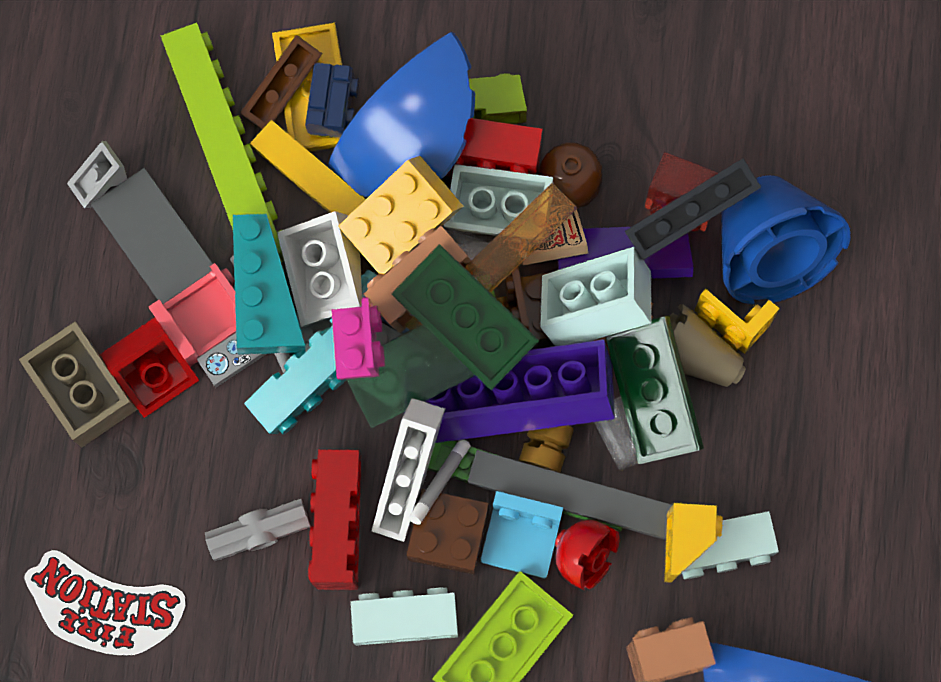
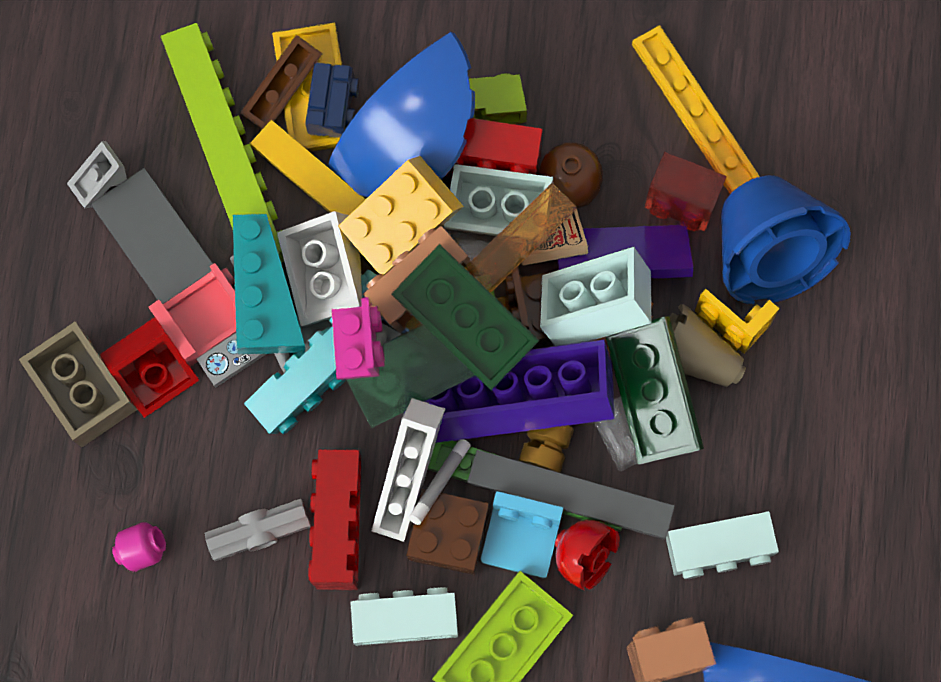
sticker [24,550,185,655] -> none
black brick [625,157,761,260] -> none
yellow slope [664,503,722,582] -> none
none -> dark pink head [112,522,166,572]
none -> yellow tile [632,25,760,194]

